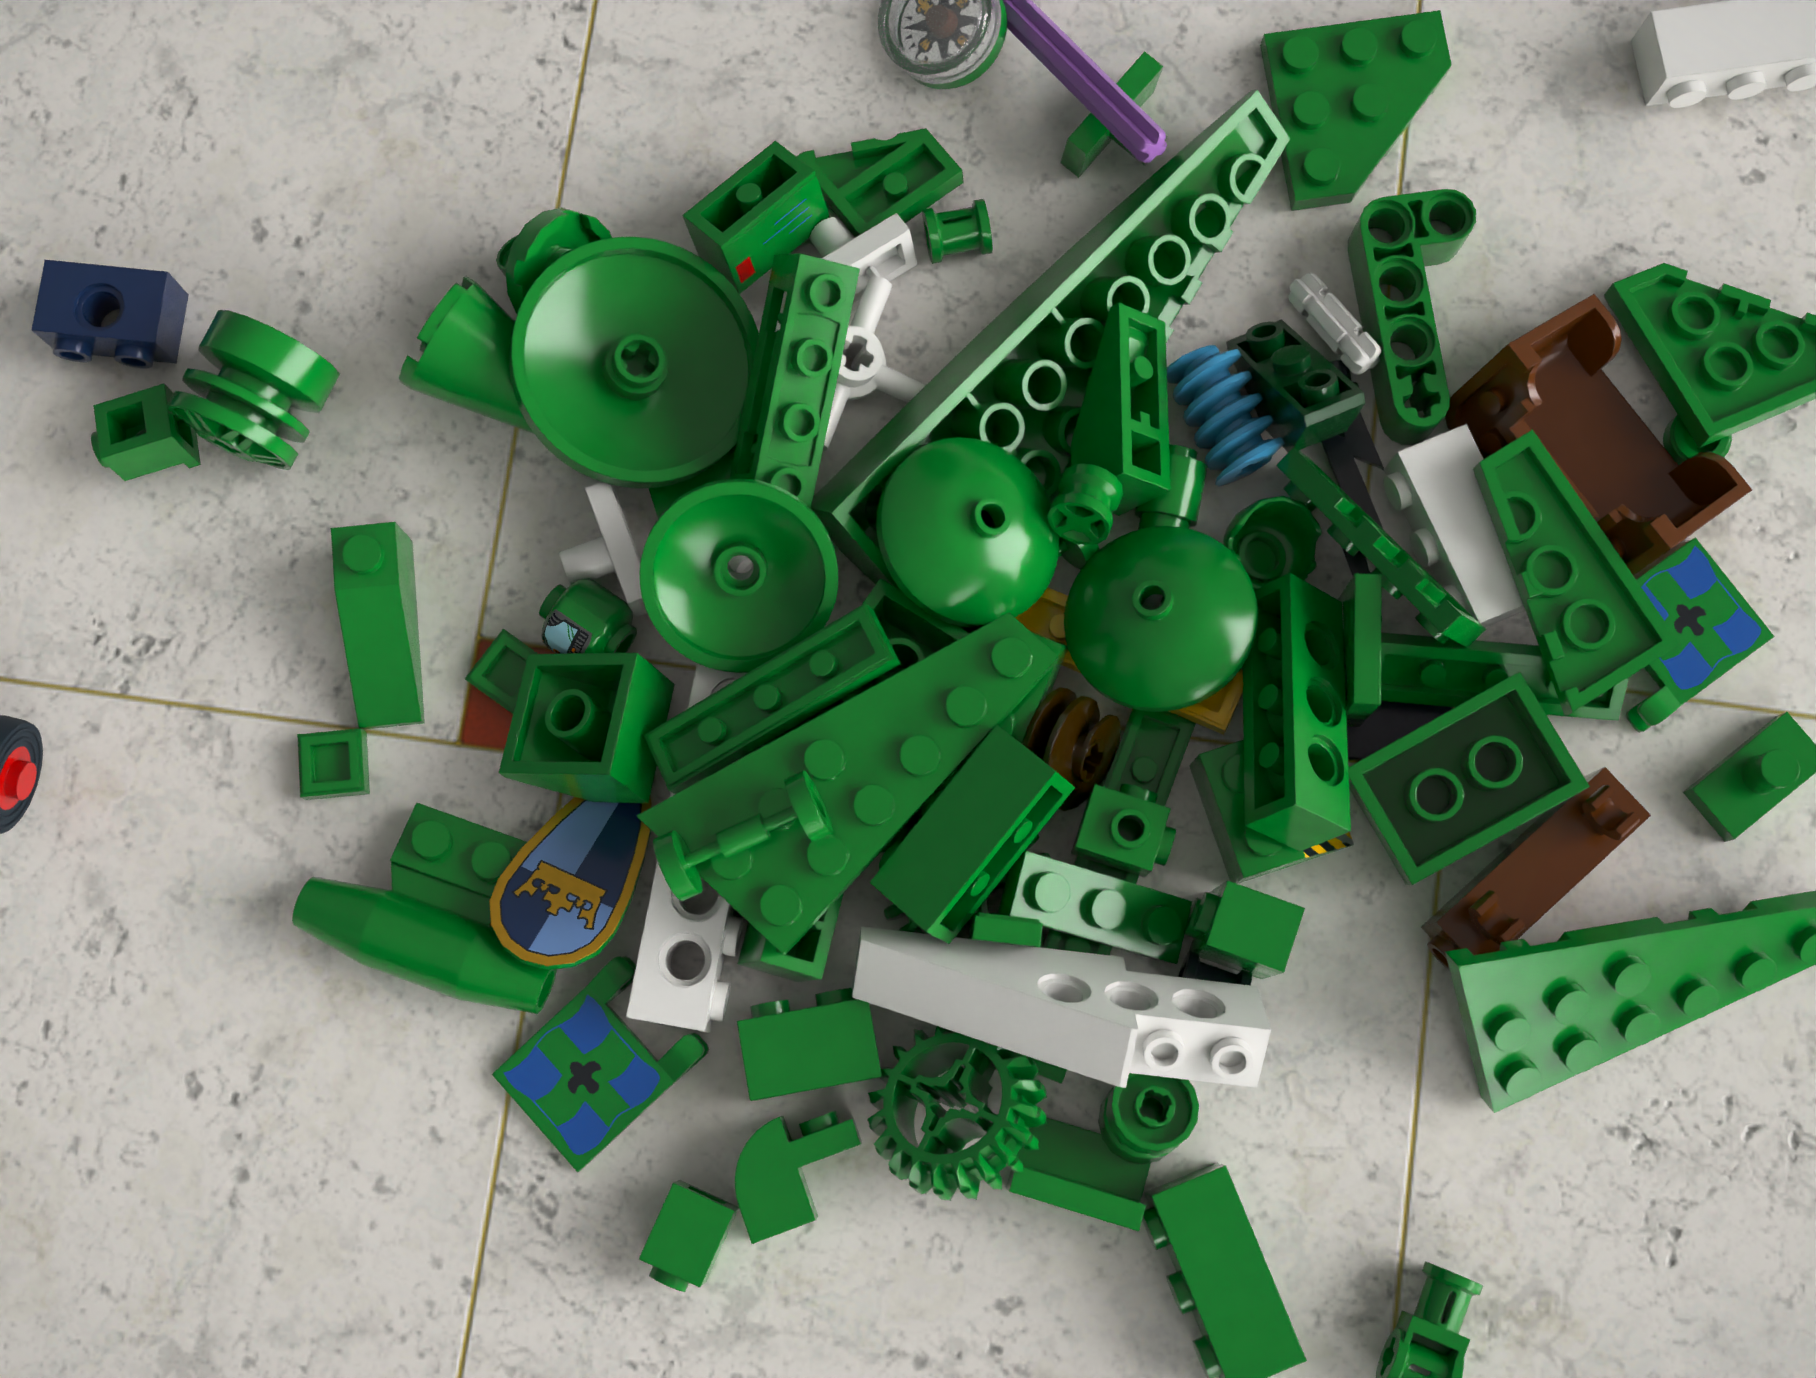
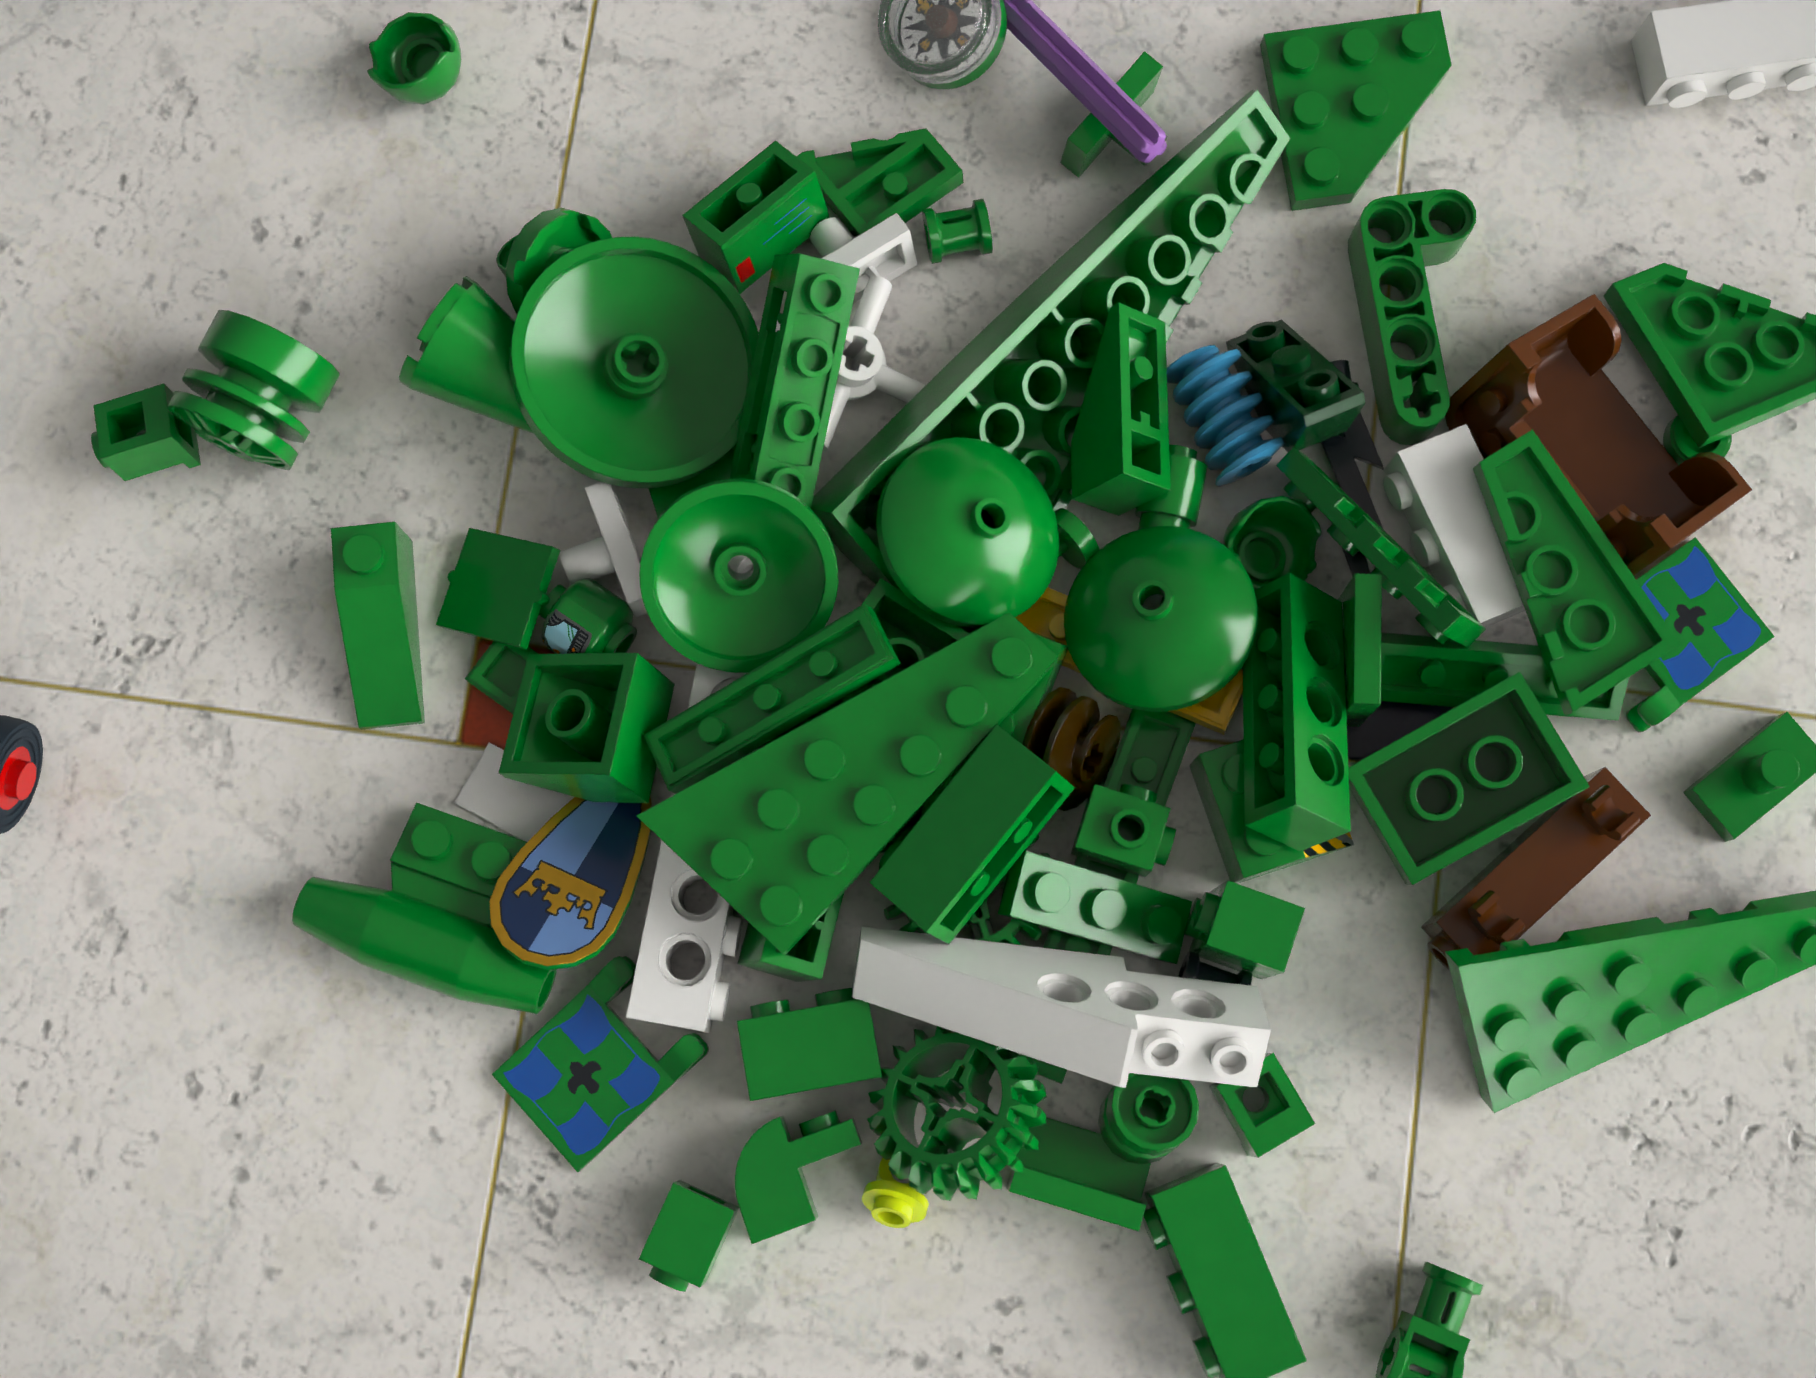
dark blue brick [31,260,189,368] -> none
green tile [297,728,370,800] -> none
green wheel [653,770,833,901] -> none
green tile [969,912,1043,947] -> none
green wheel [1047,463,1123,545] -> none
white axle [1288,273,1382,375] -> none
none -> green hair [367,12,462,105]
none -> green piece [436,528,561,650]
none -> white sticker [454,742,574,842]
none -> neon yellow plate [862,1158,929,1228]
none -> green brick [1209,1053,1315,1158]

